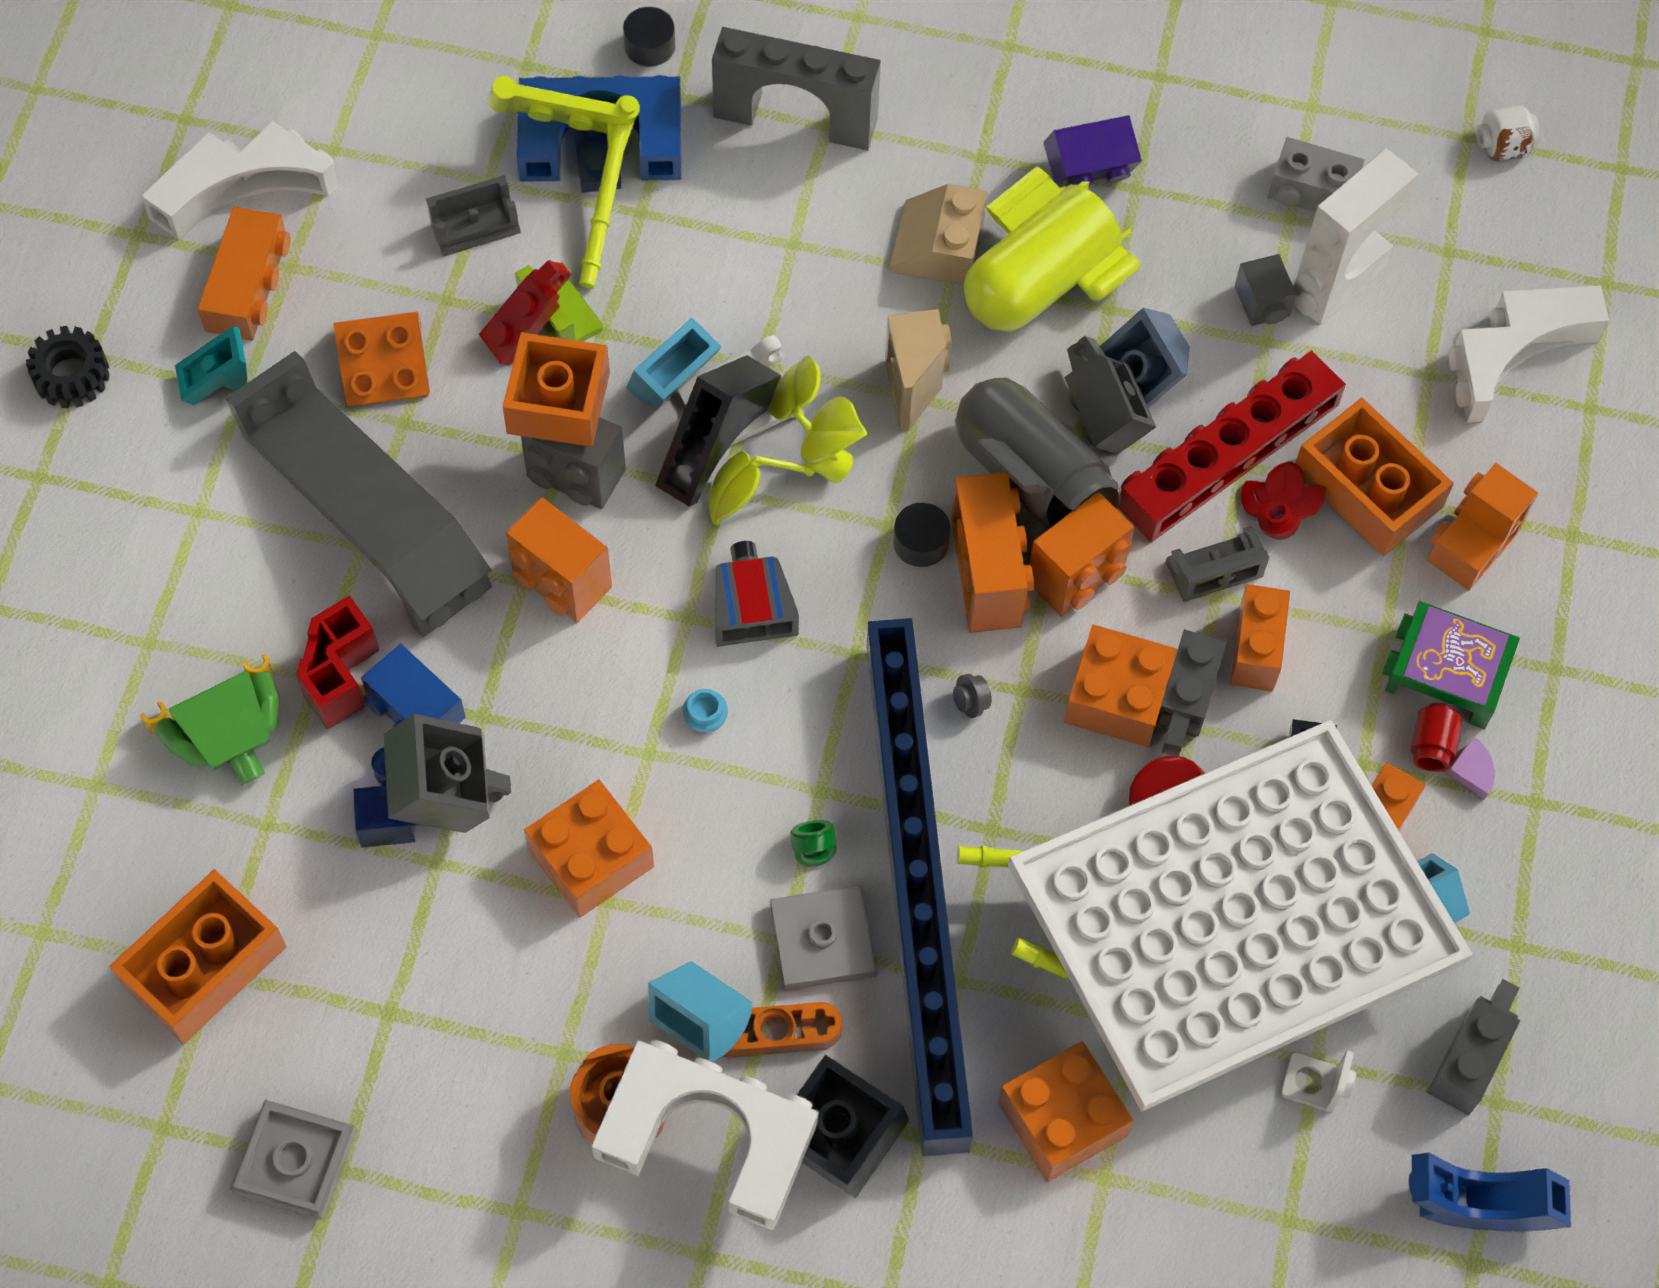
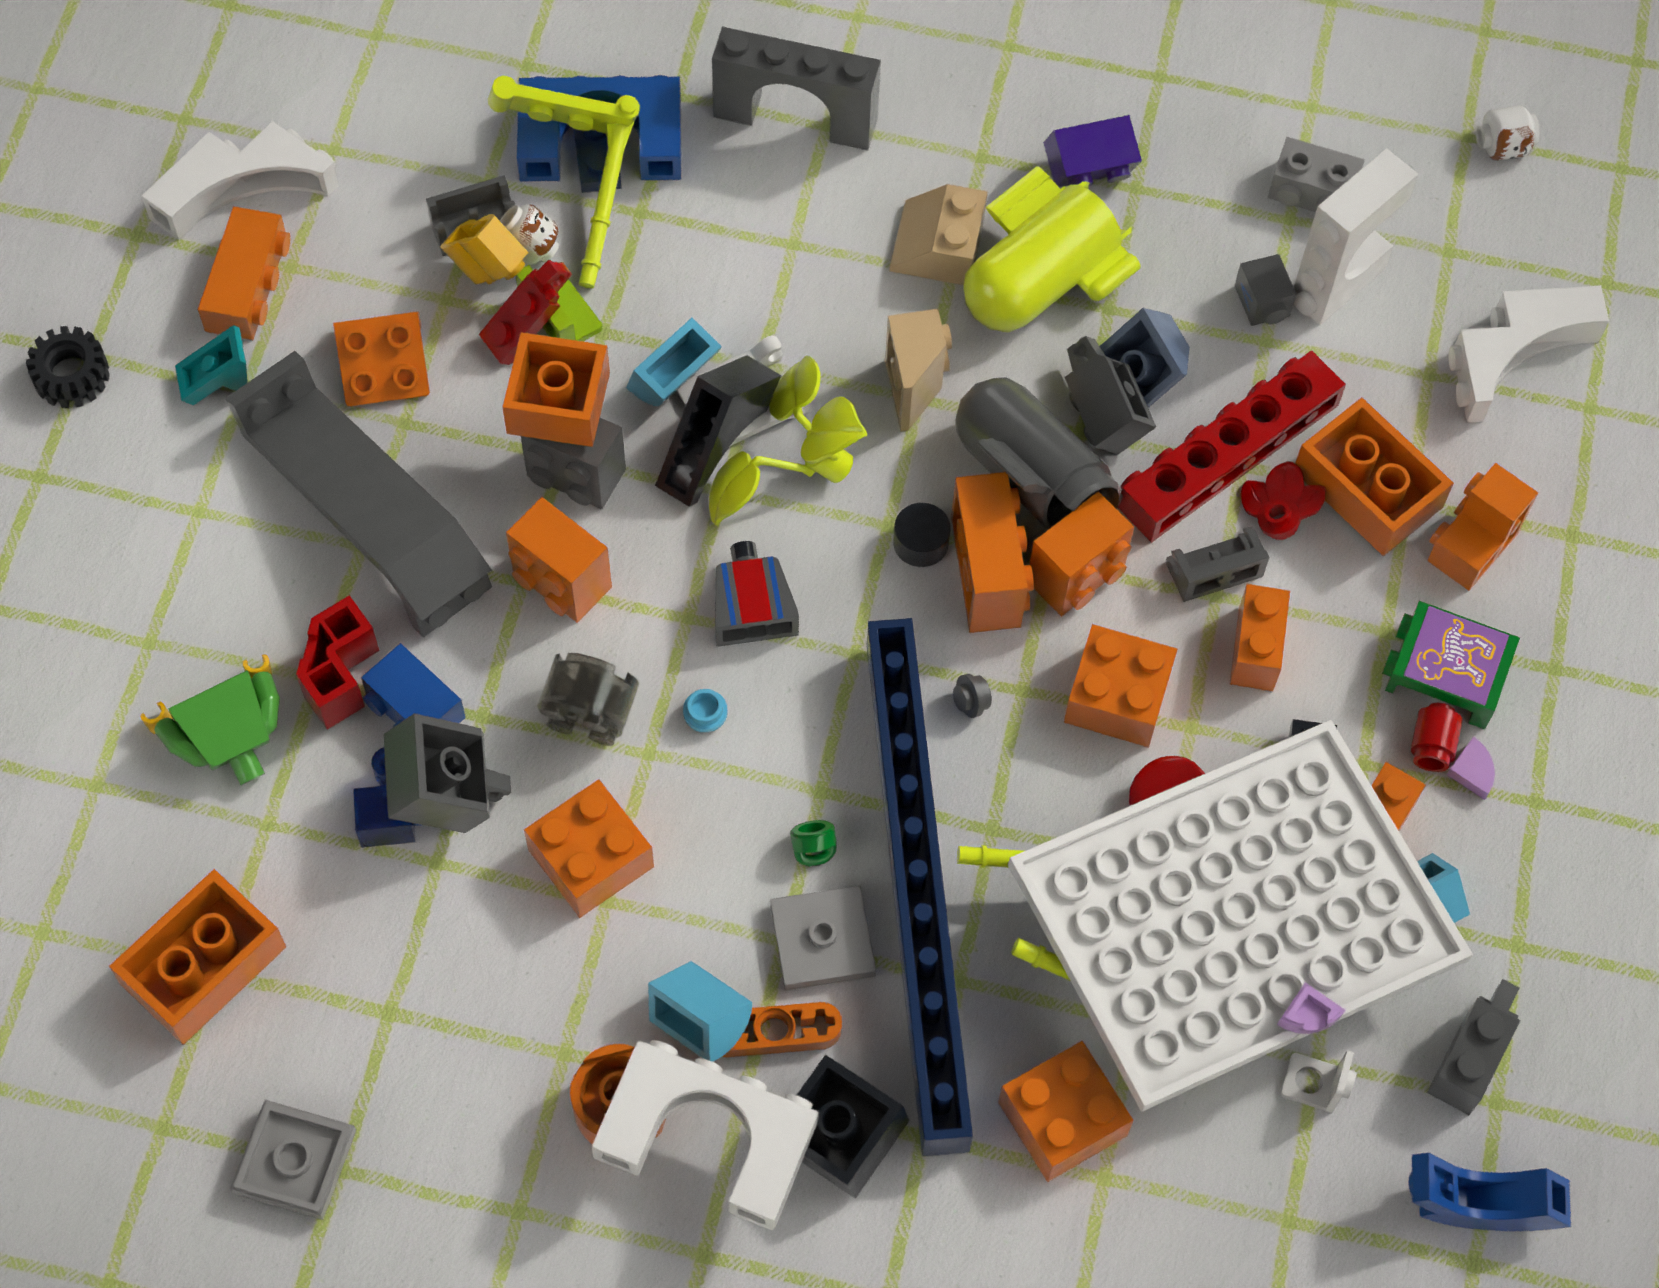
black piece [623,7,675,67] -> none
dark grey hinge [1156,629,1227,756] -> none
none -> yellow brick [440,214,528,285]
none -> white head [500,204,559,265]
none -> clear smoke brick [537,653,639,746]
none -> lavender tile [1277,983,1345,1034]

